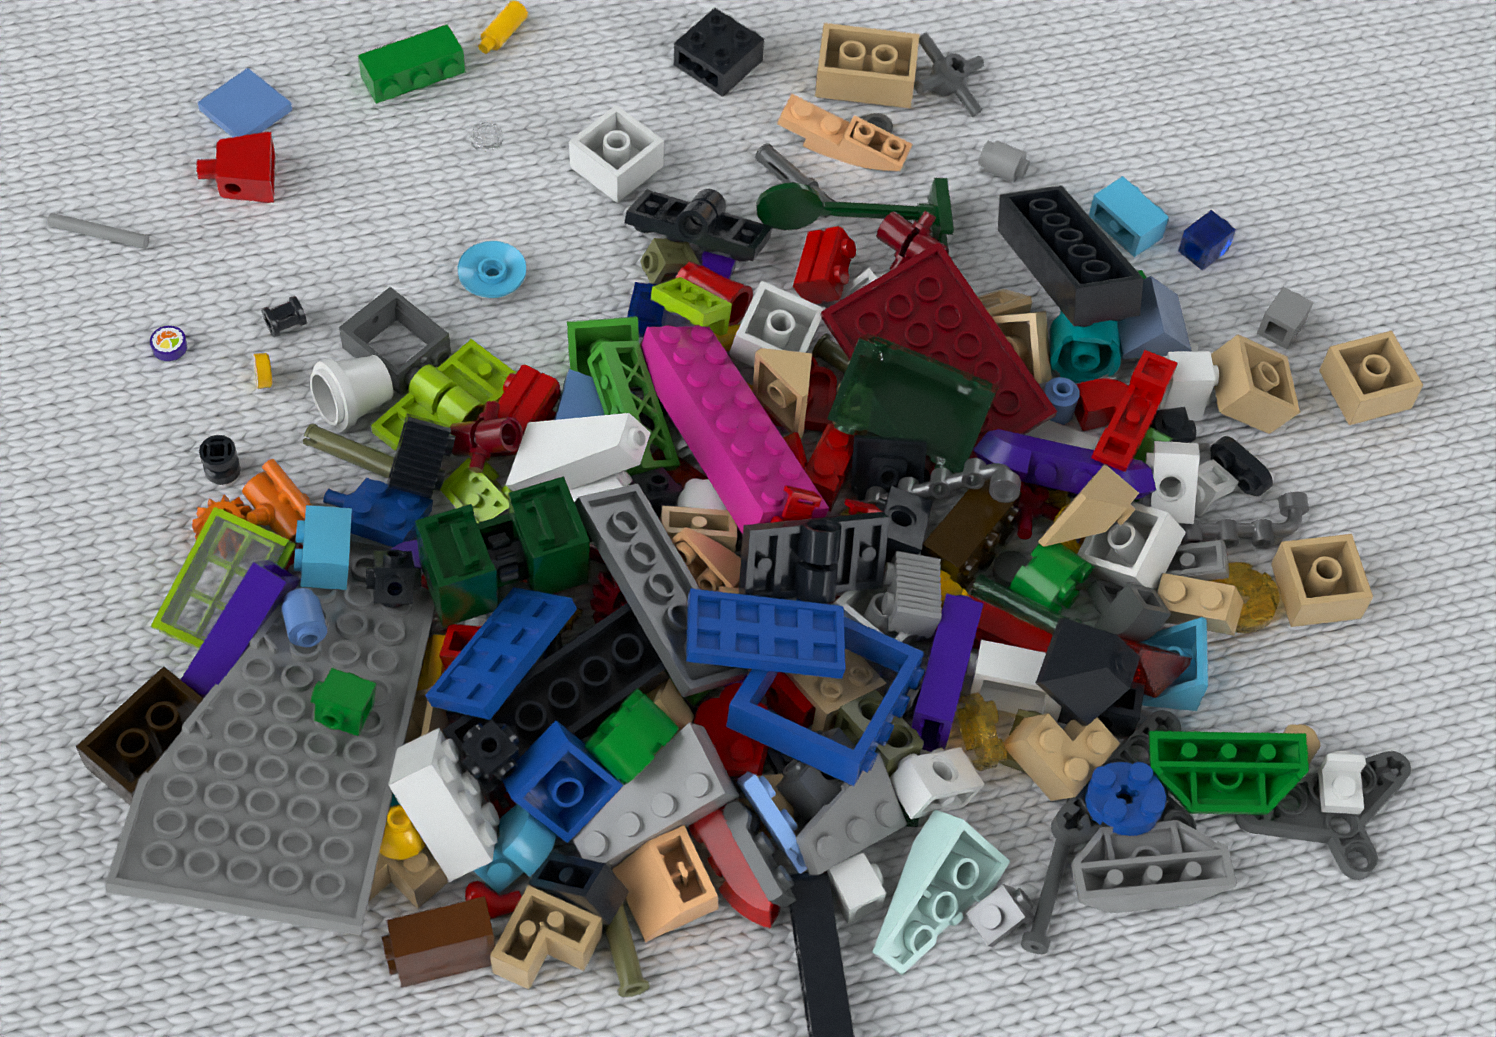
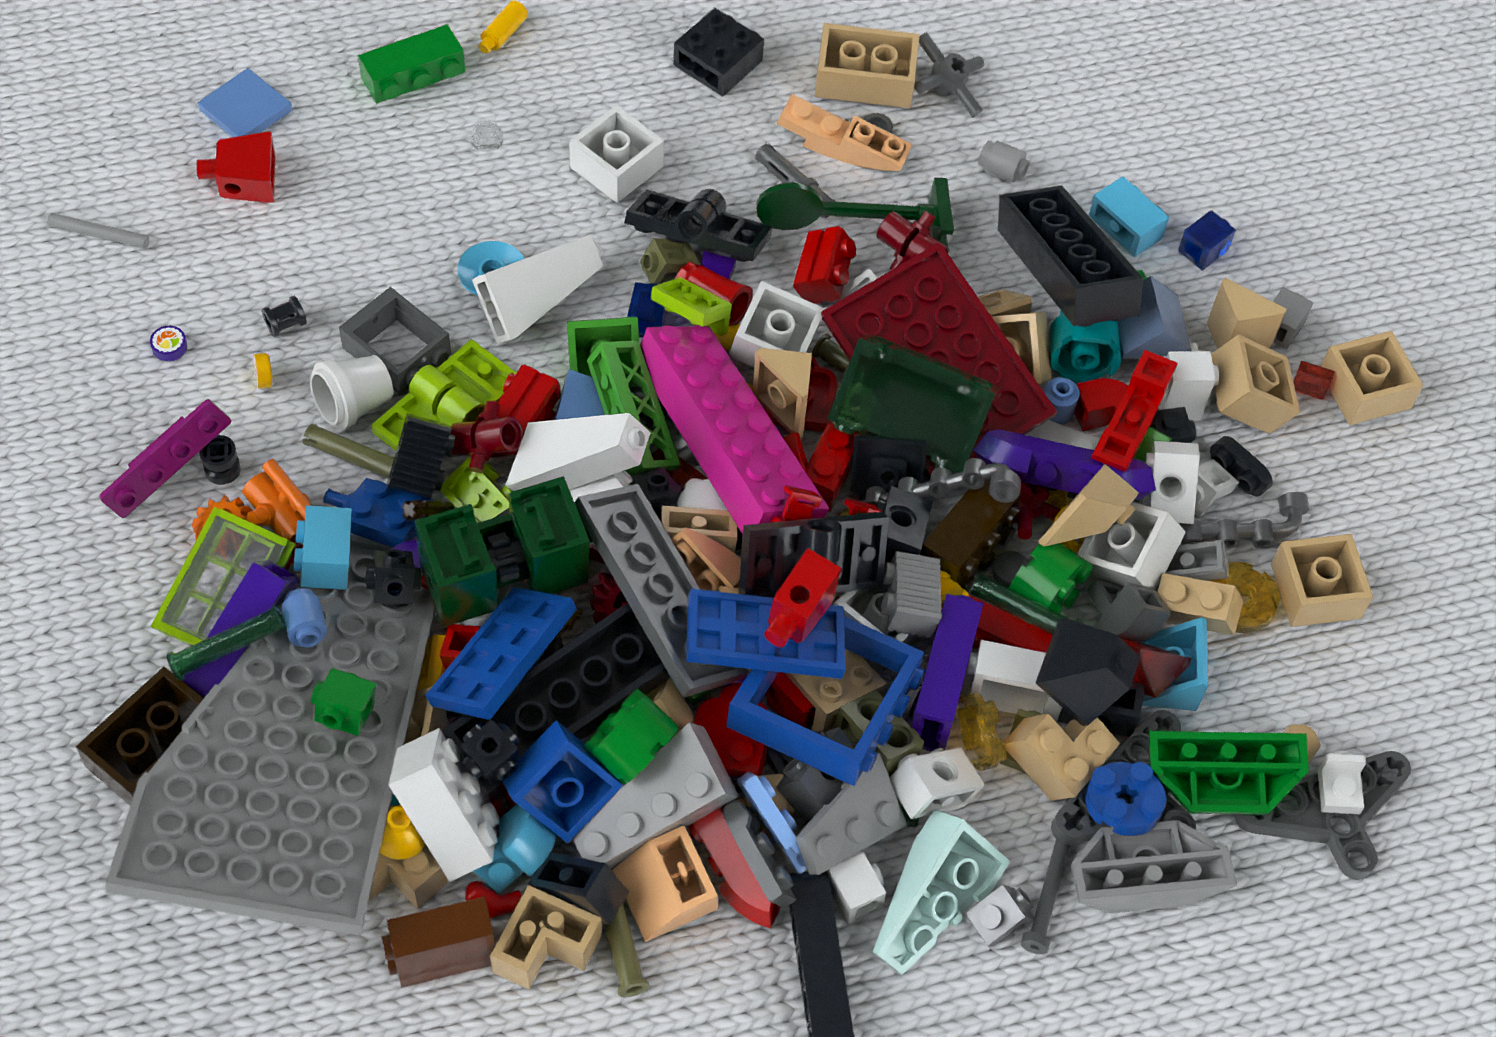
none -> magenta bracket [99,399,232,518]
none -> clear green pin [166,606,286,681]
none -> dark brown axle [402,500,455,521]
none -> white slope [472,234,603,344]
none -> red torso [764,548,842,647]
none -> tan slope [1207,277,1287,349]
none -> clear red tile [1293,361,1335,400]

